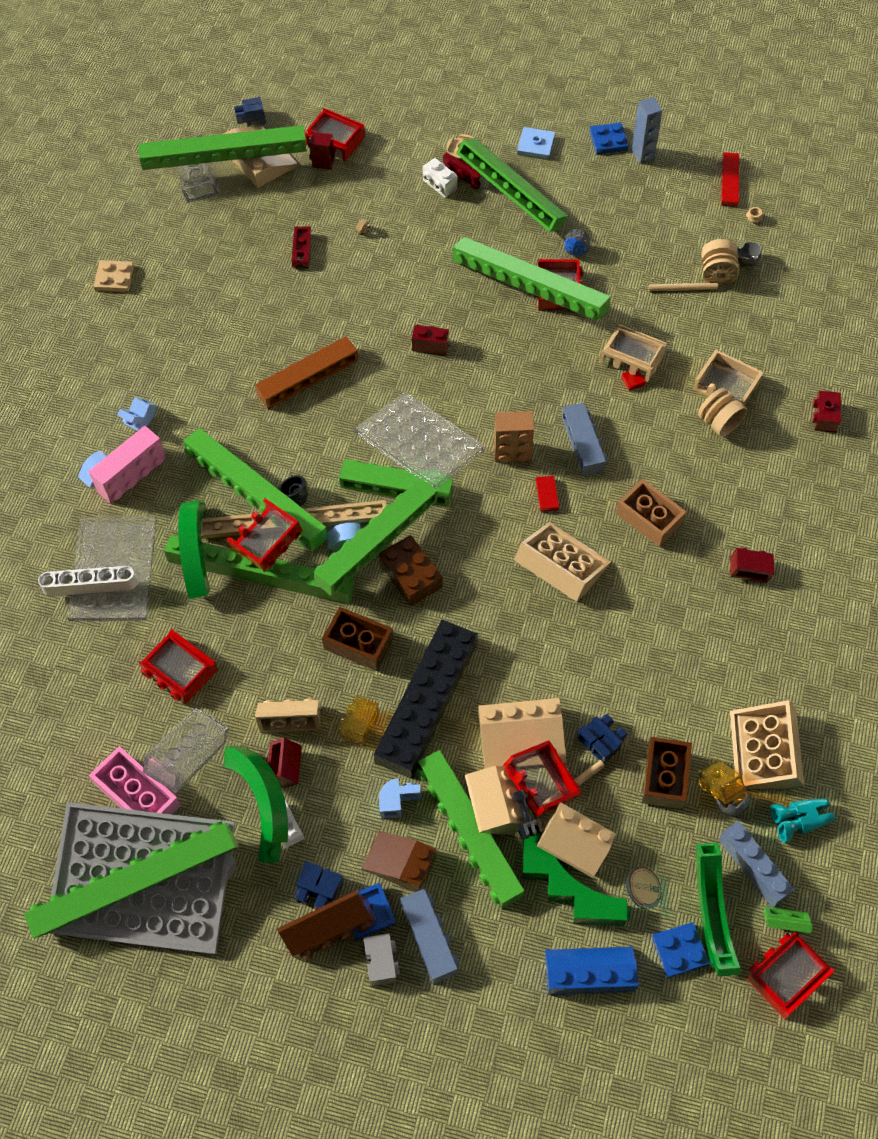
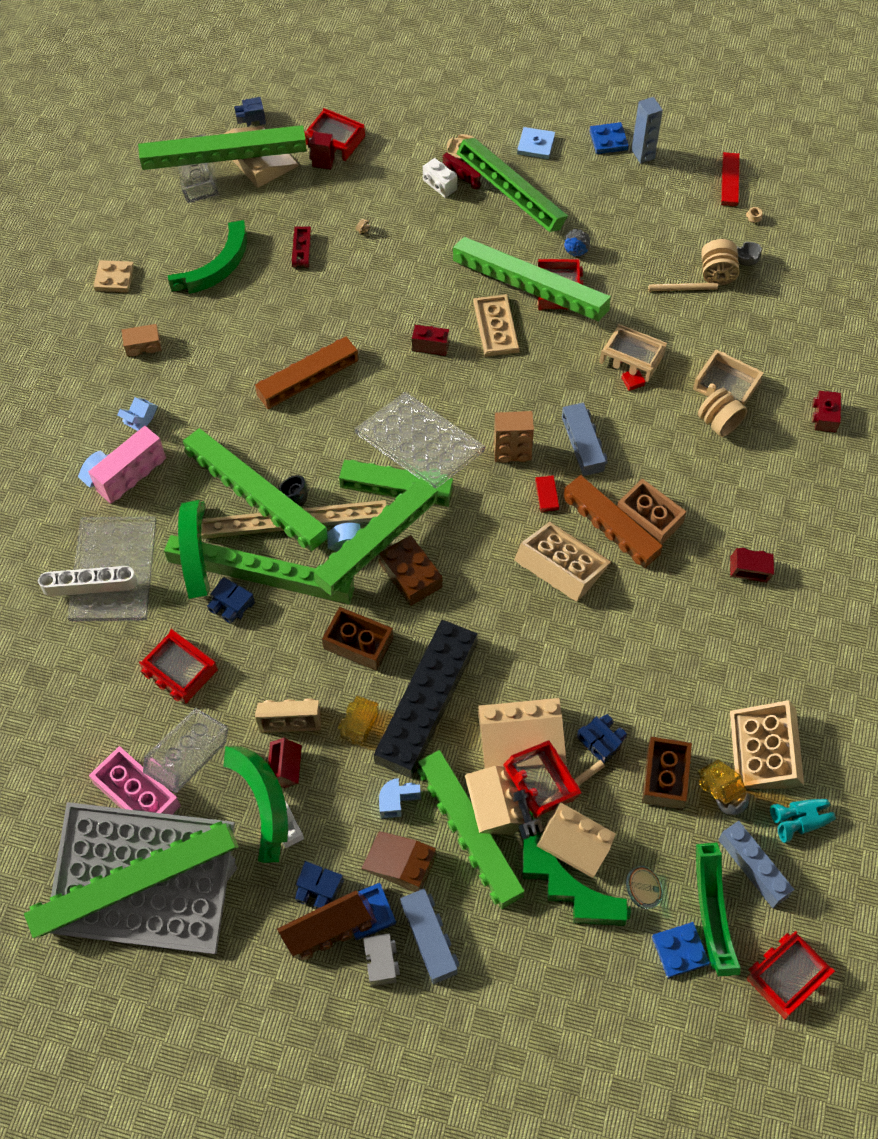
window [226,498,303,572] -> none
blue slope [545,947,639,995] -> none
bright green plate [763,906,813,933] -> none
none -> medium nougat piece [122,324,162,357]
none -> green arch [167,220,247,294]
none -> dark blue hips [207,577,255,624]
none -> tan tile [473,294,519,357]
none -> dark orange brick [564,475,663,568]

